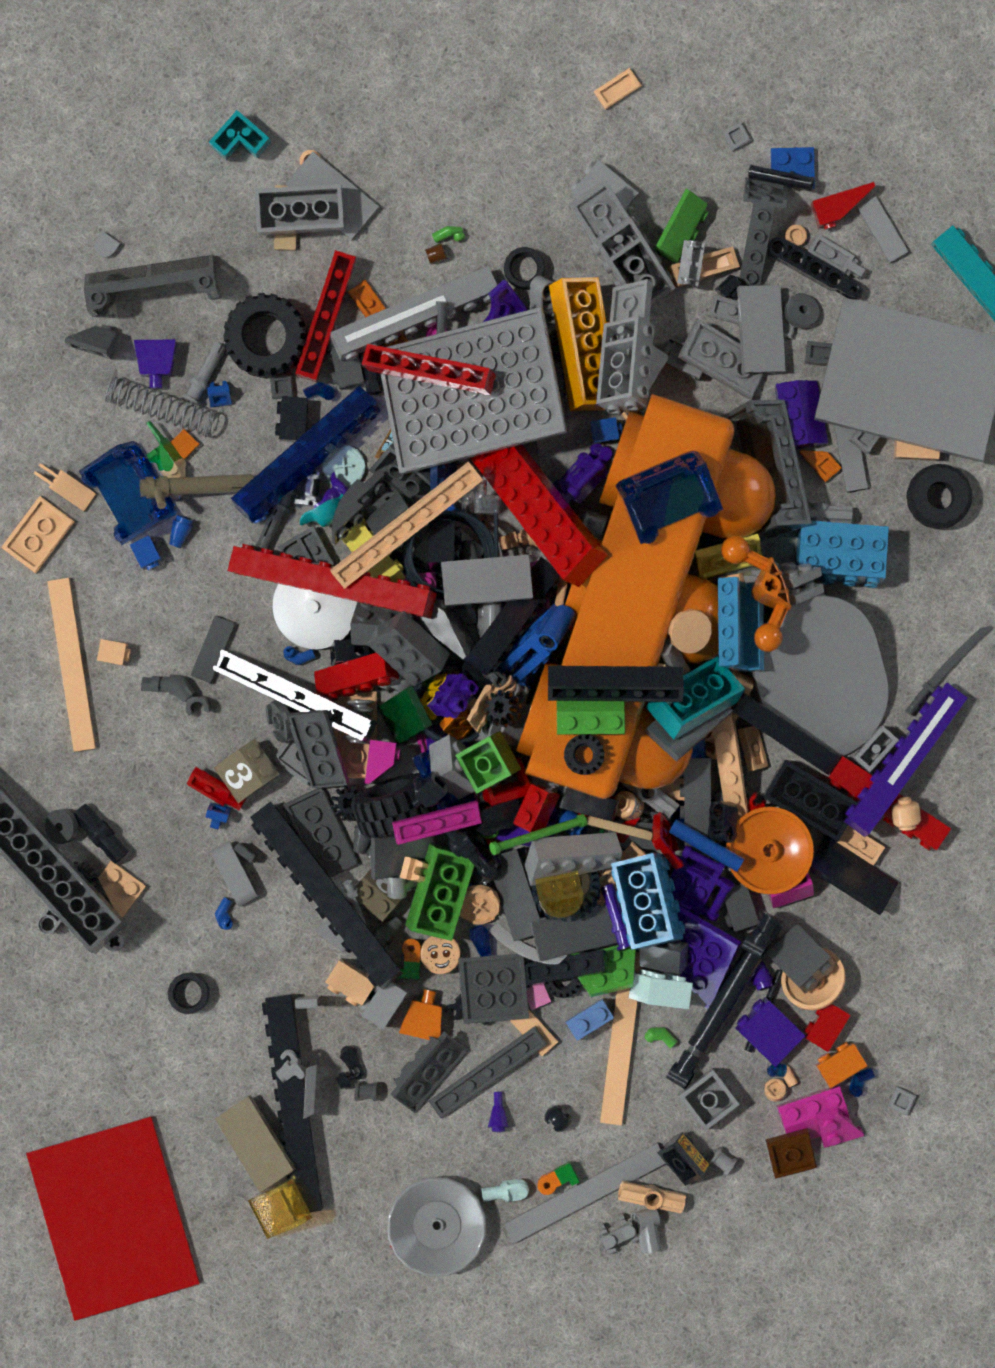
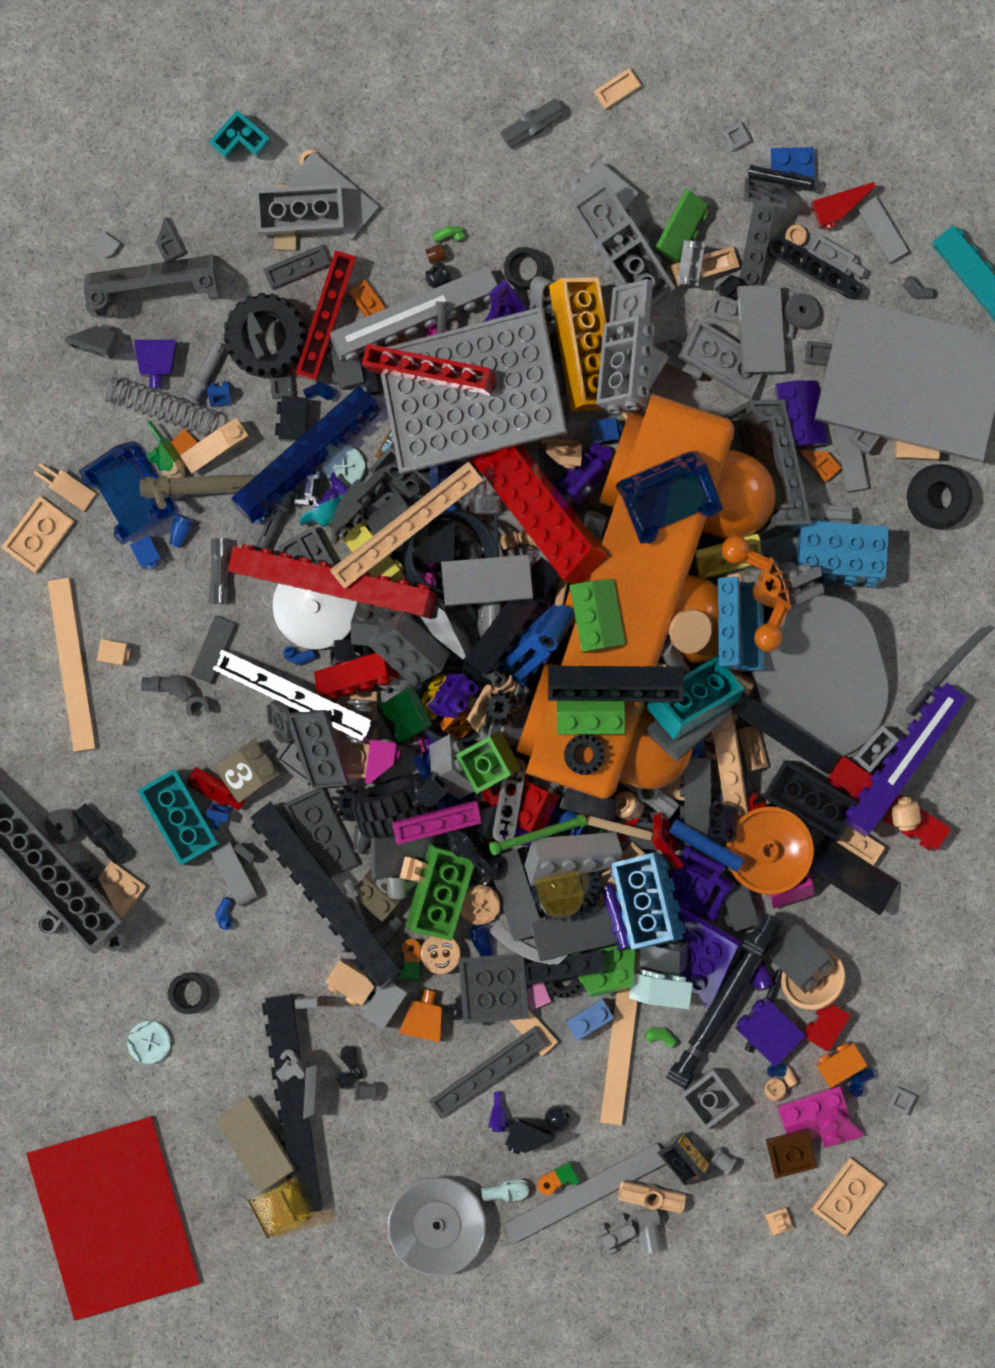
dark grey piece [390,1031,469,1113] -> none
none -> light aqua tile [127,1021,171,1064]
none -> teal brick [137,769,220,866]
none -> dark grey tile [155,217,185,262]
none -> light nougat slope [180,418,248,474]
none -> dark grey axle [209,538,230,604]
none -> dark grey slope [248,312,266,361]
none -> dark grey tile [263,244,331,289]
none -> black piece [425,262,452,289]
none -> light grey beam [493,758,526,842]
none -> dark grey piece [500,98,565,148]
none -> black slope [505,1117,555,1155]
none -> light nougat wing [538,438,582,468]
none -> bright green slope [569,579,626,653]
none -> light nougat tile [765,1207,793,1235]
none -> light nougat tile [811,1158,885,1236]
none -> dark grey arm [904,276,933,299]

